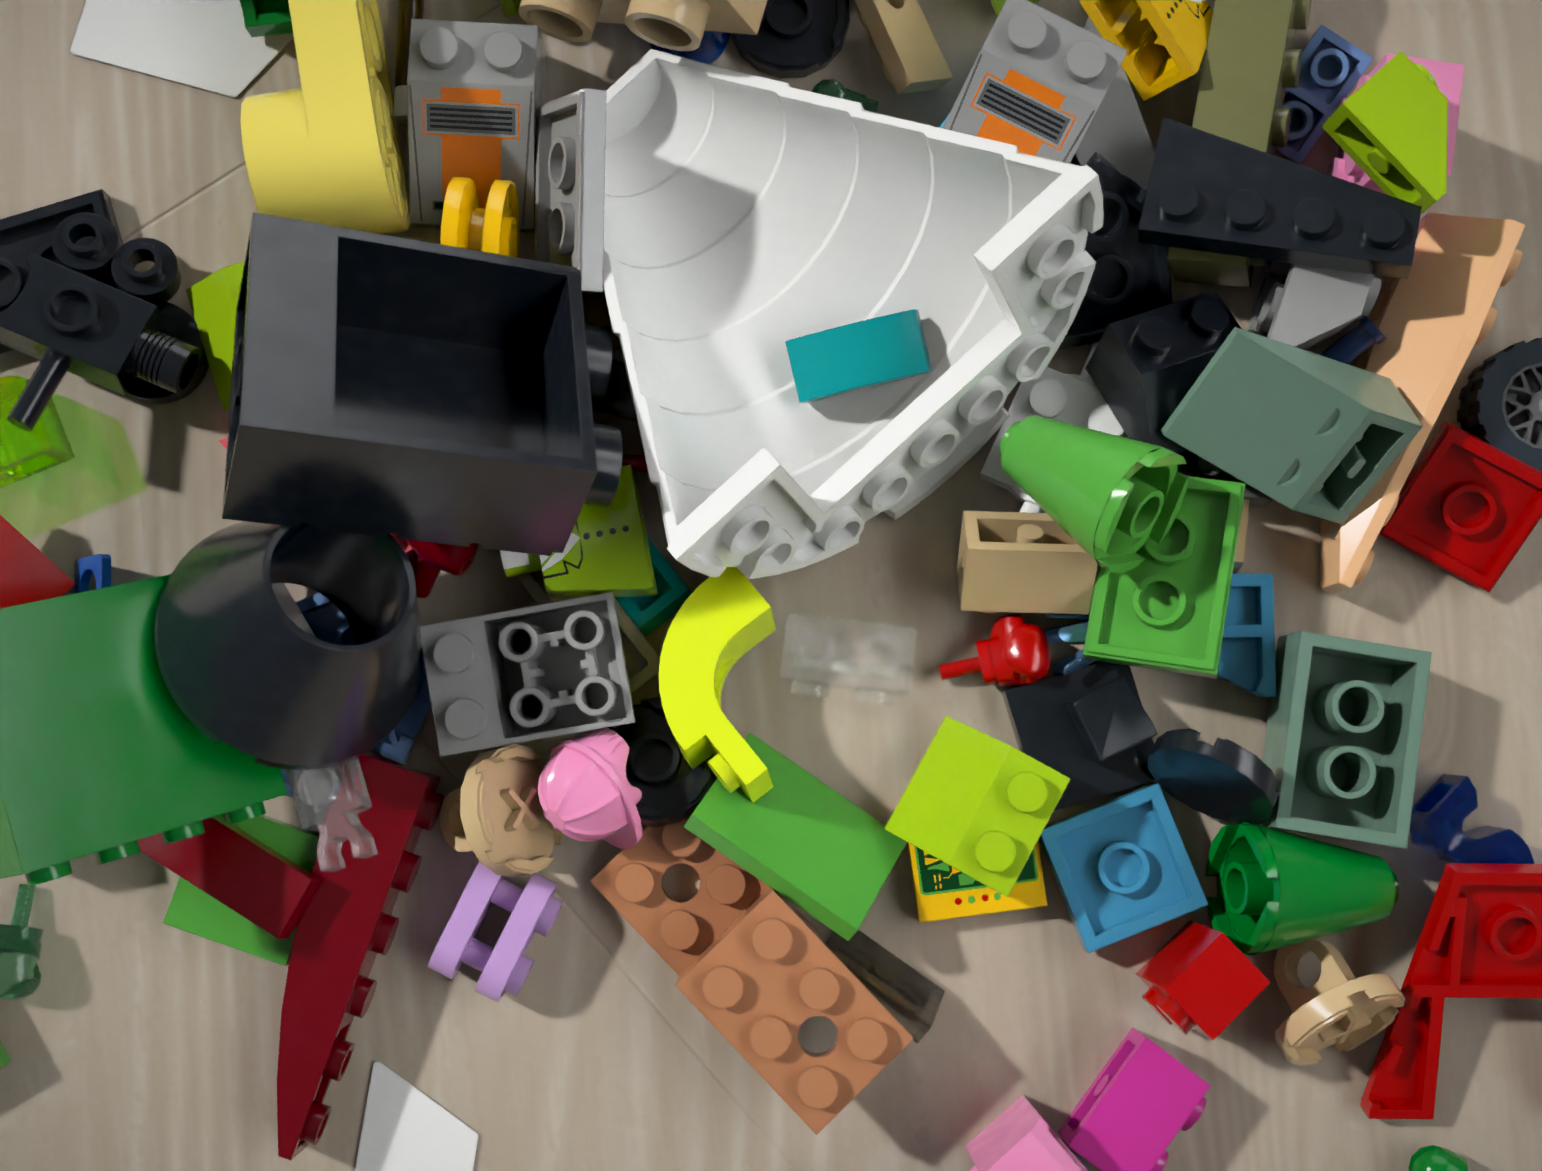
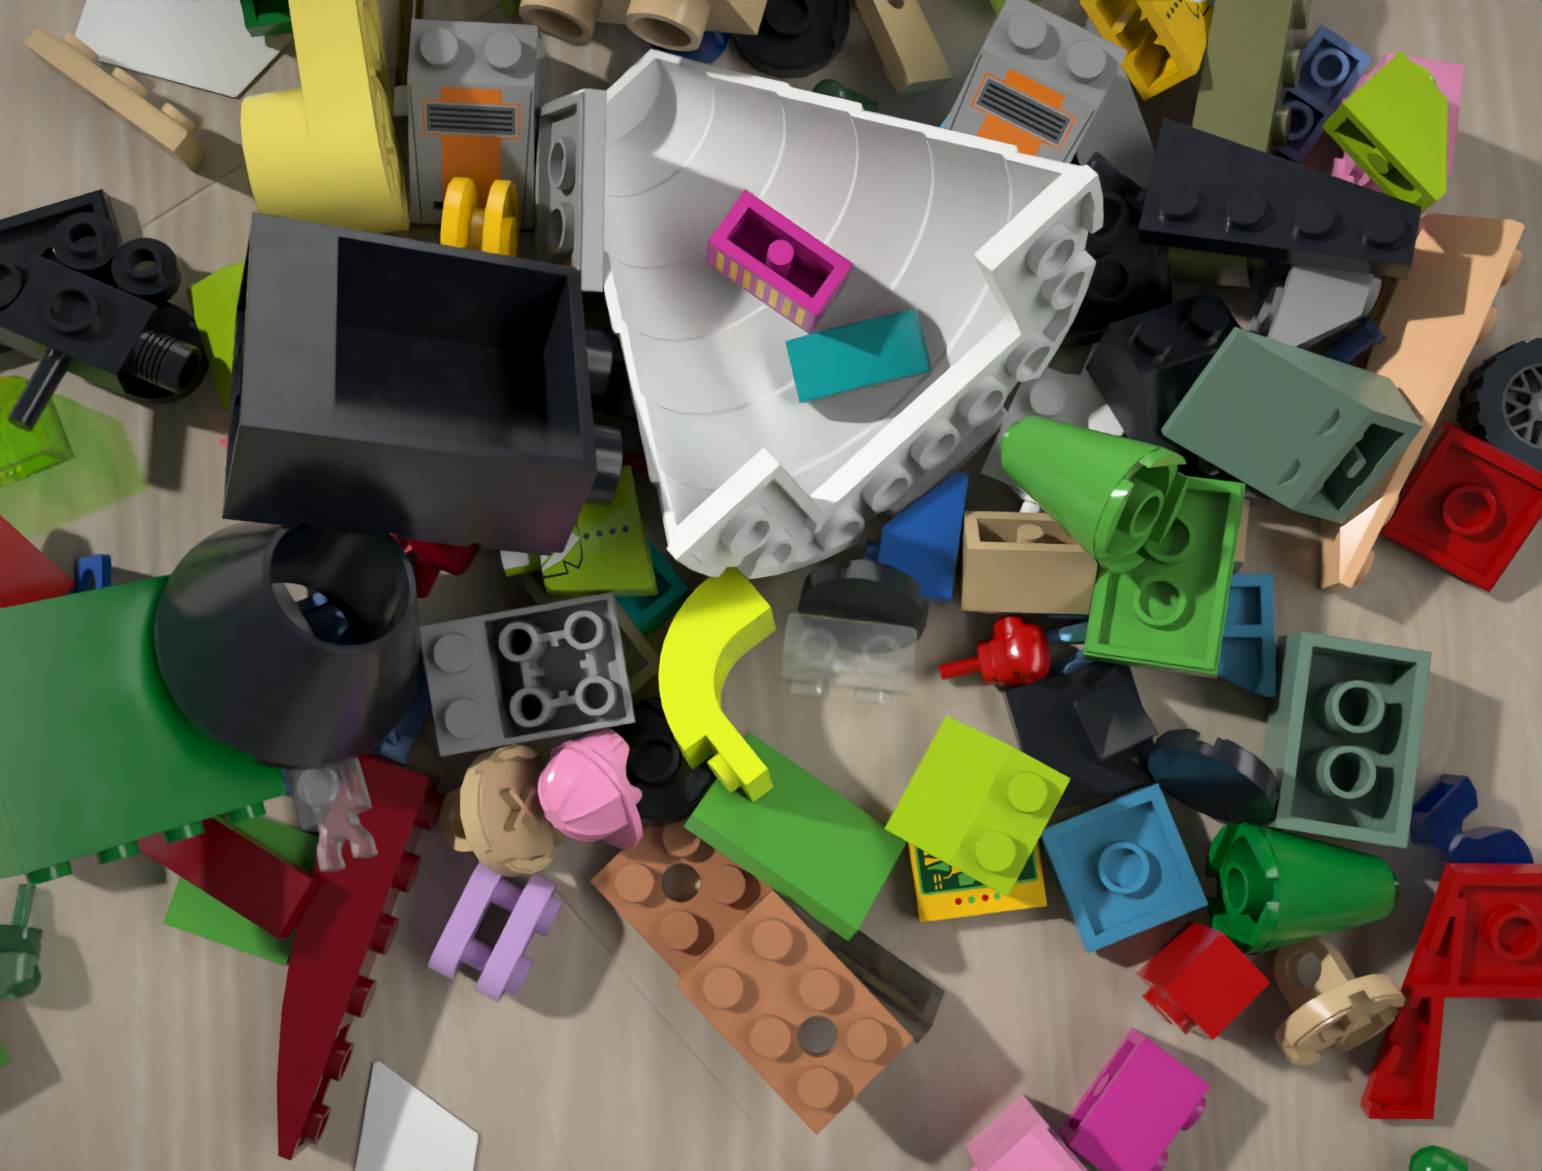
none -> tan tile [23,27,206,173]
none -> dark pink brick [706,189,853,334]
none -> black tile [797,559,929,654]
none -> blue slope [863,472,969,606]

